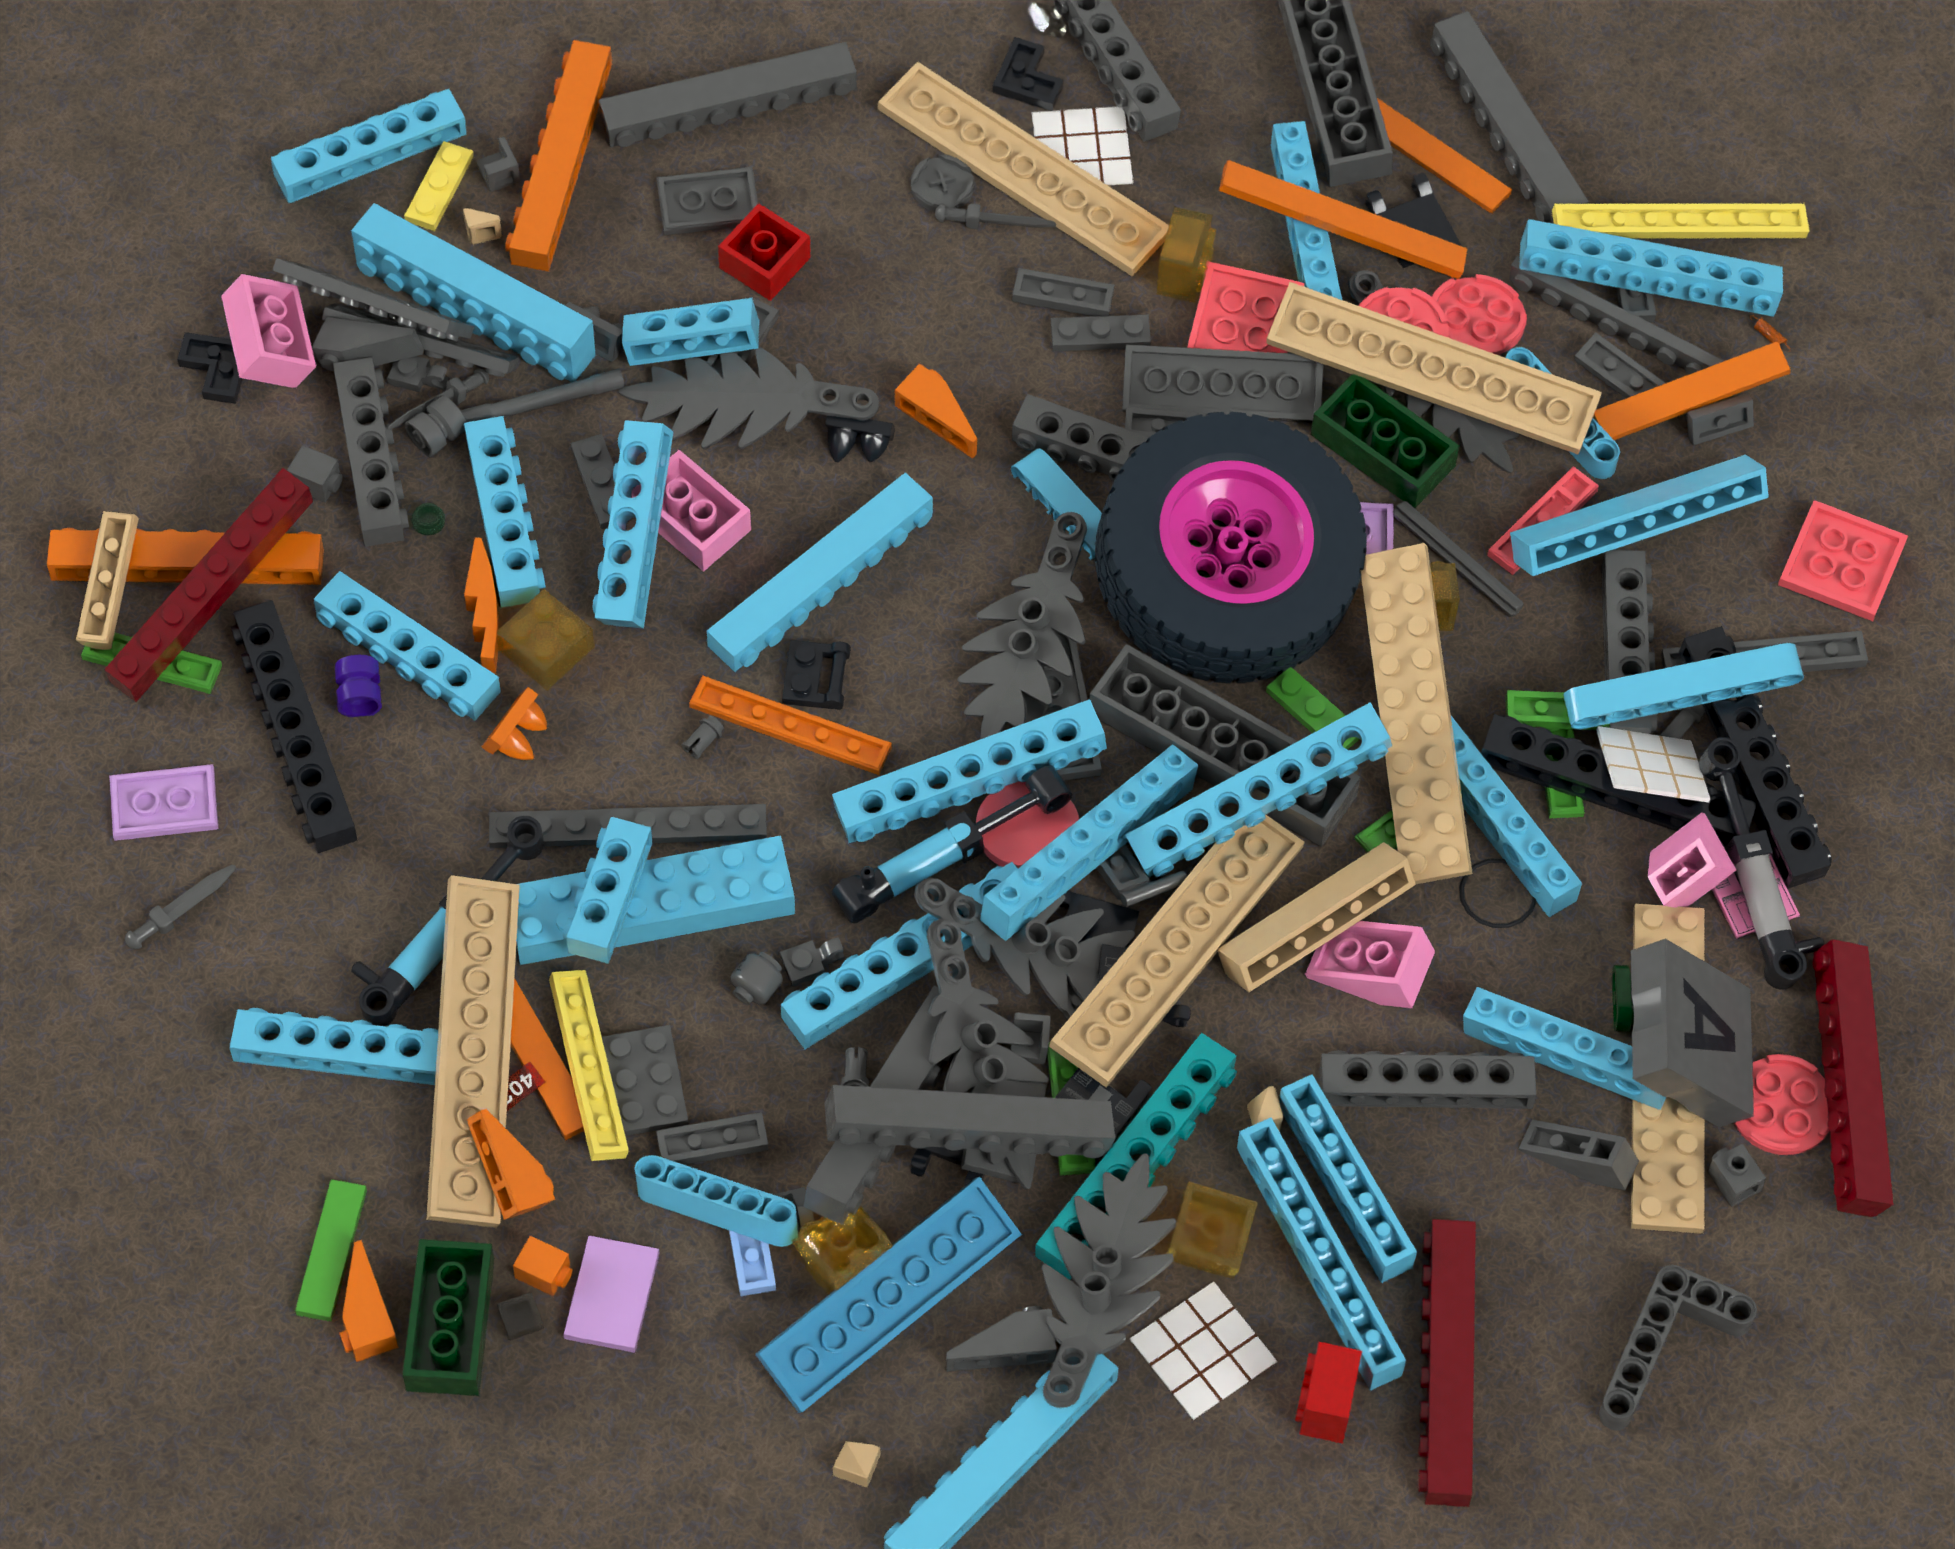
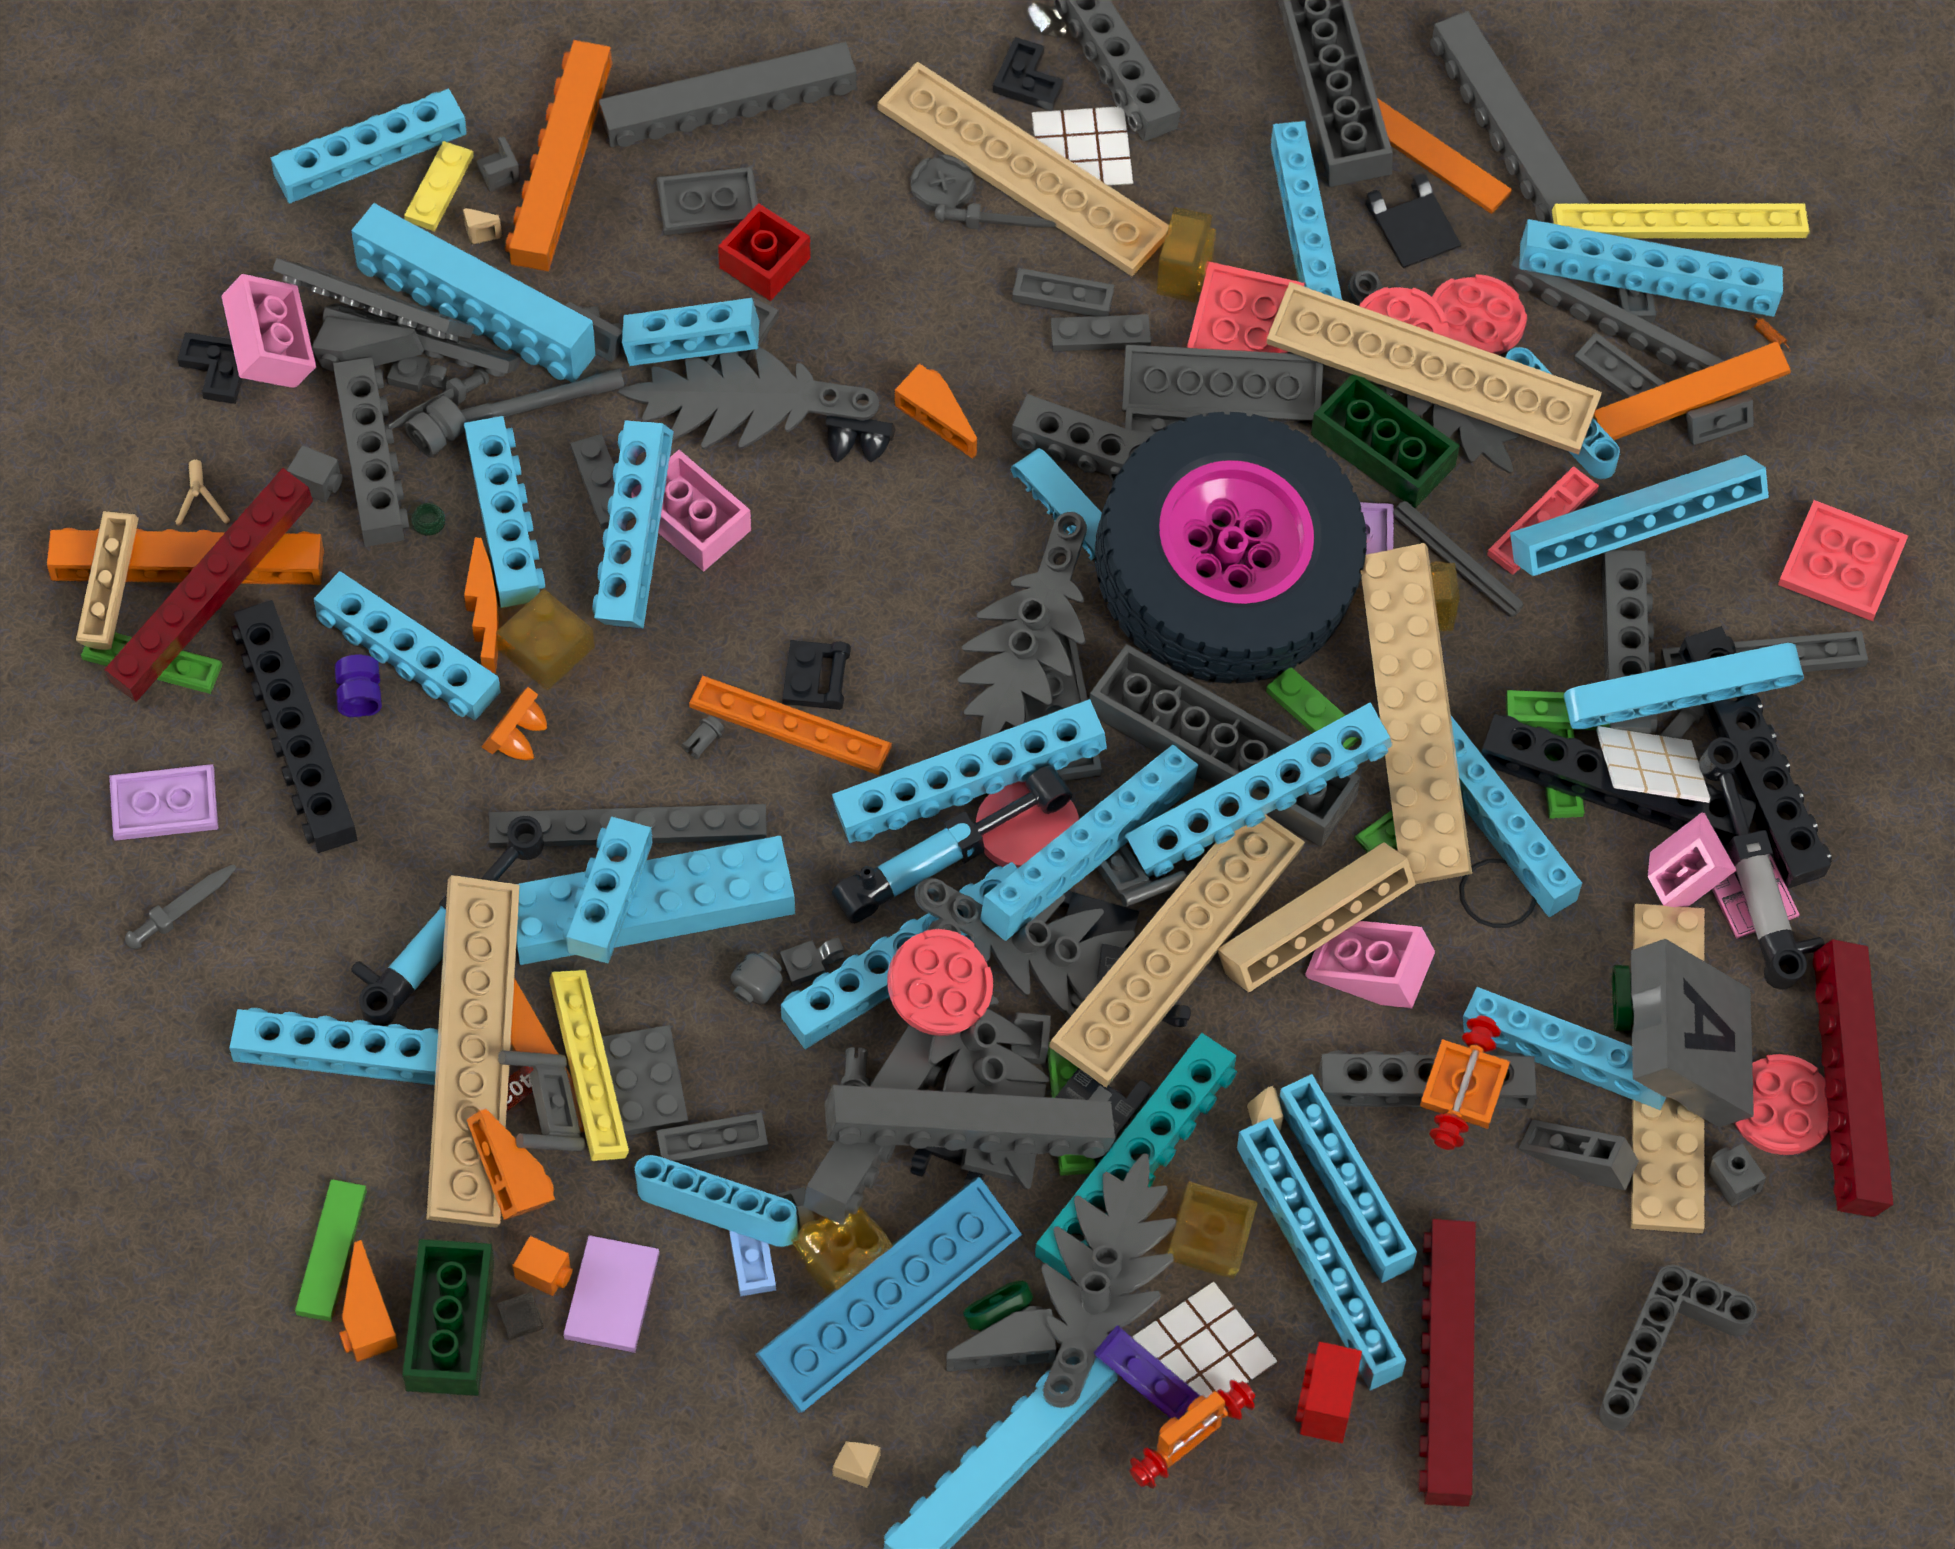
medium azure brick [707,472,933,672] -> none
orange tile [1219,160,1467,279] -> none
none -> tan plant [176,460,230,525]
none -> dark grey plate [498,1050,585,1152]
none -> coral tile [887,929,993,1036]
none -> dark green plate [963,1280,1033,1332]
none -> dark purple tile [1094,1325,1200,1420]
none -> plate [1129,1379,1255,1489]
none -> orange plate [1420,1016,1510,1150]

